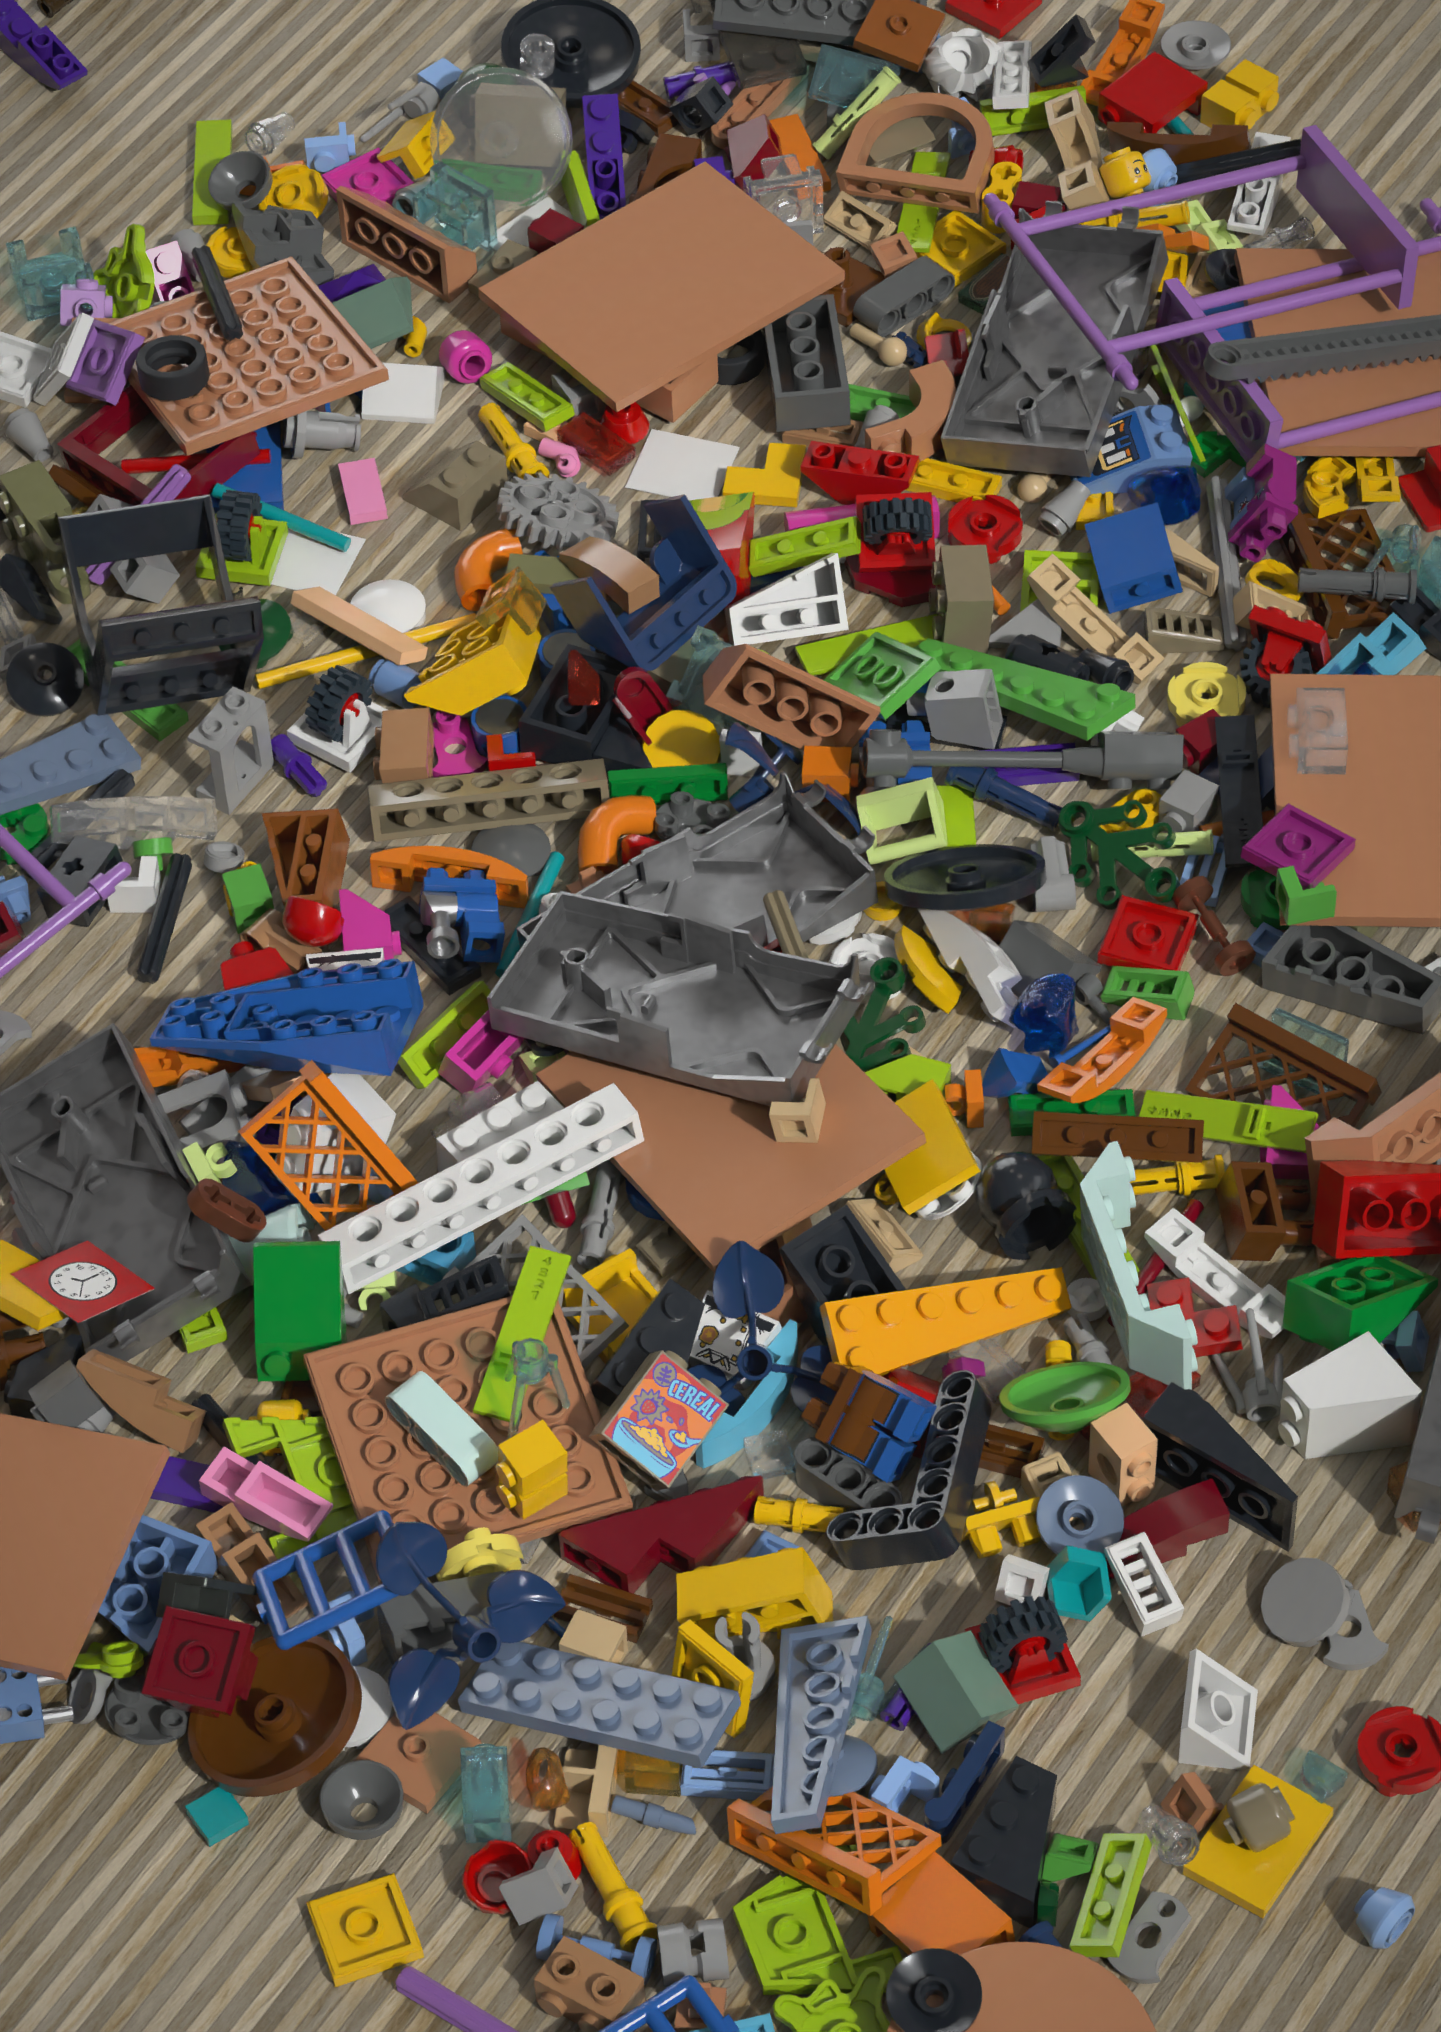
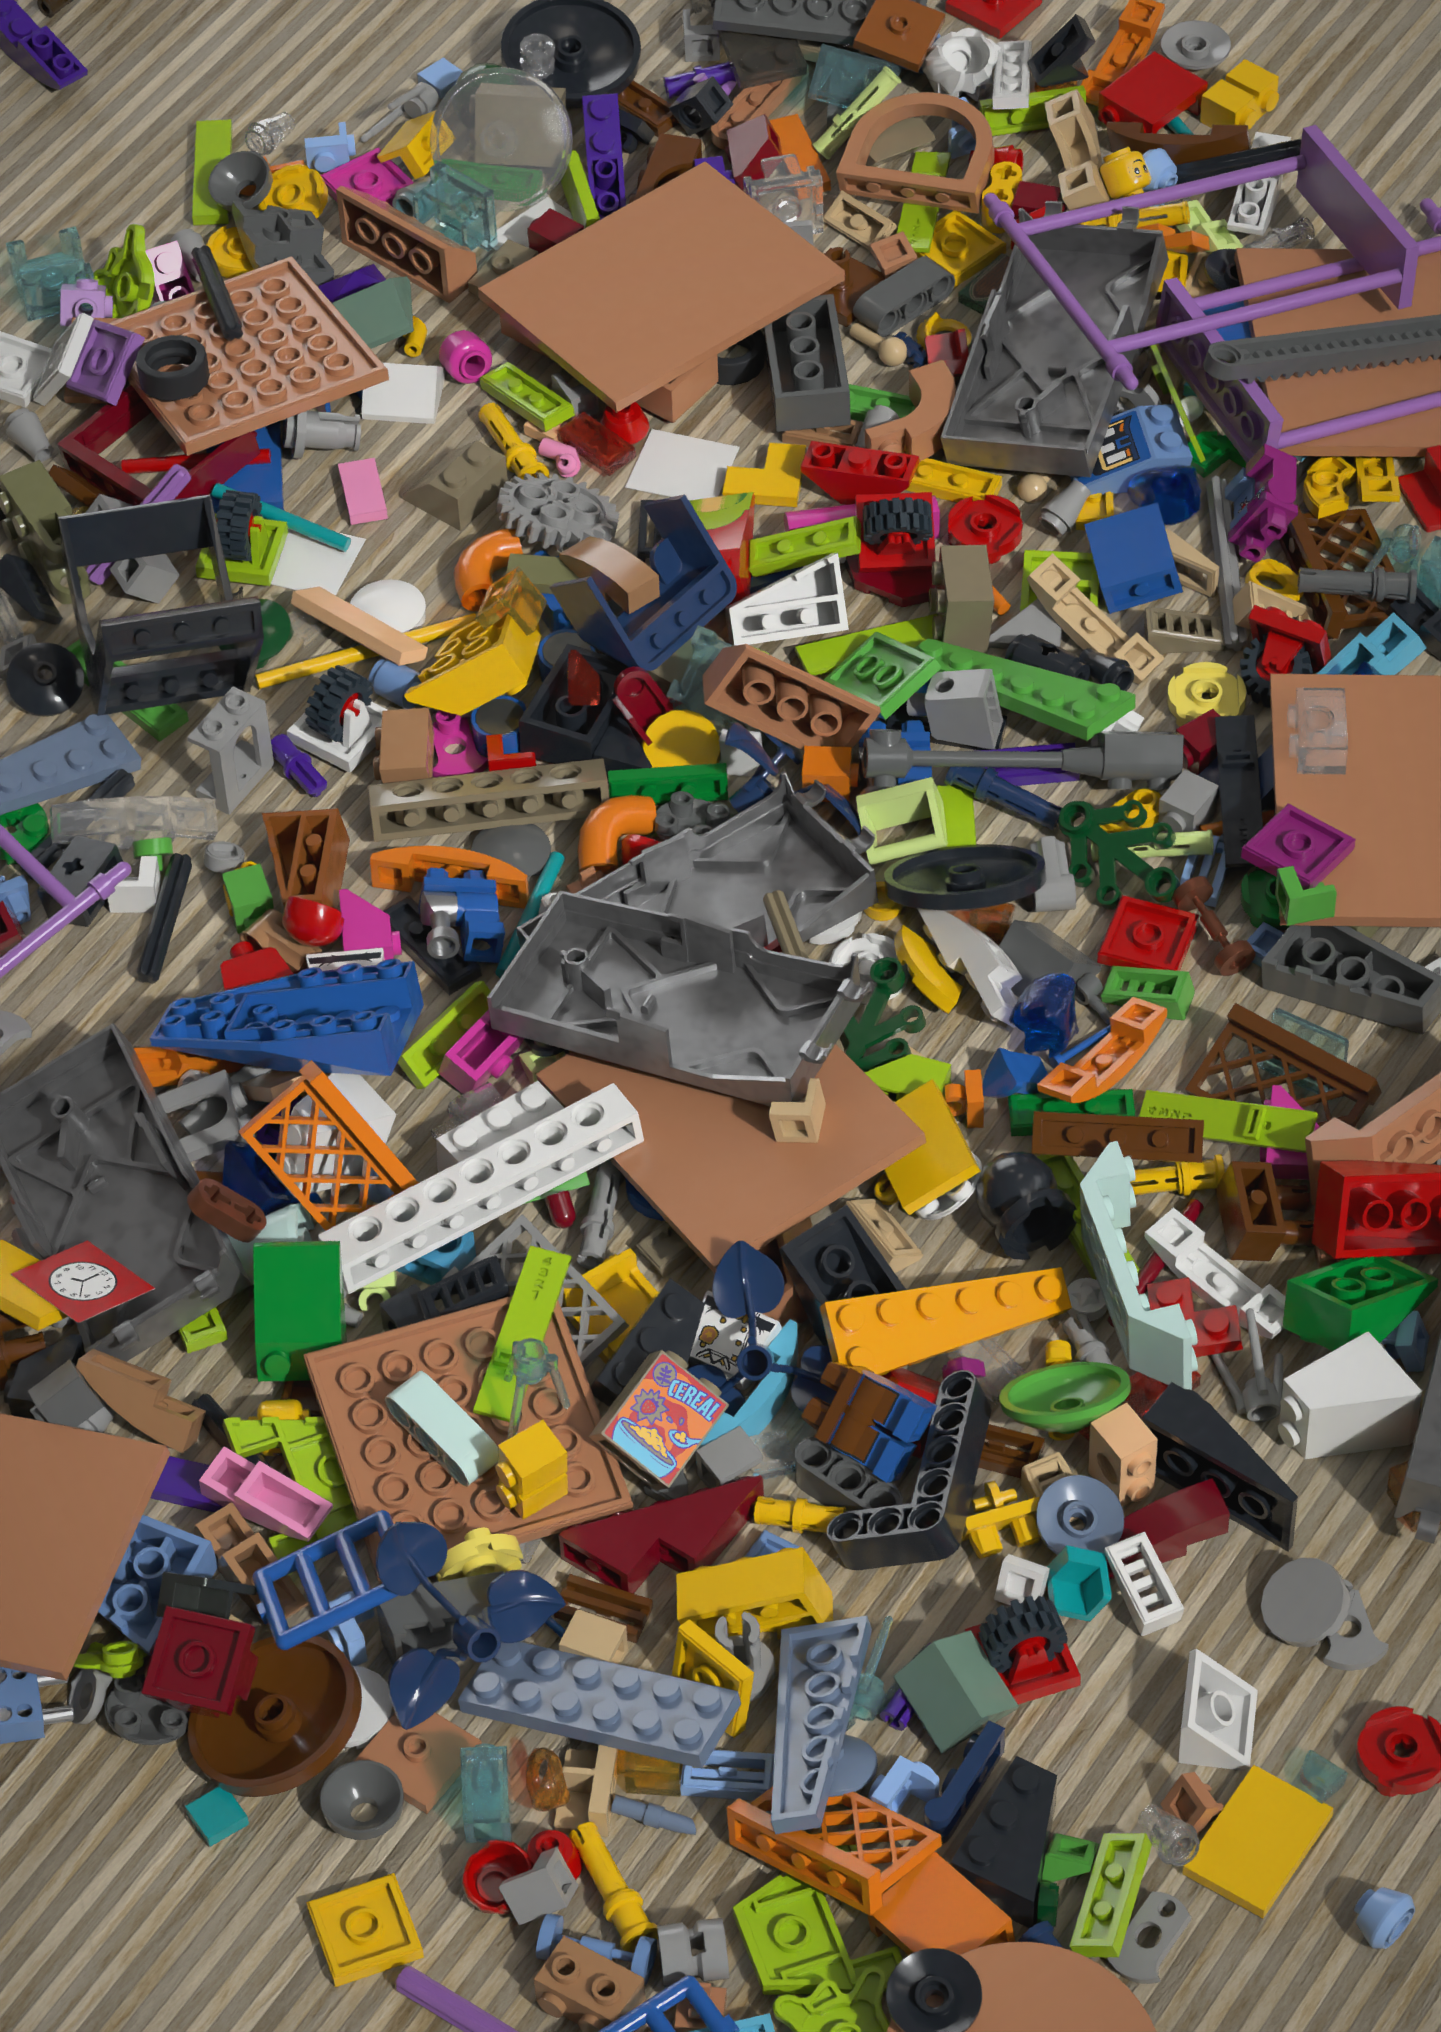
yellowish green tile [182,1142,237,1184] -> none
dark tan head [1222,1782,1295,1852] -> none
none -> light grey panel [696,1426,763,1488]

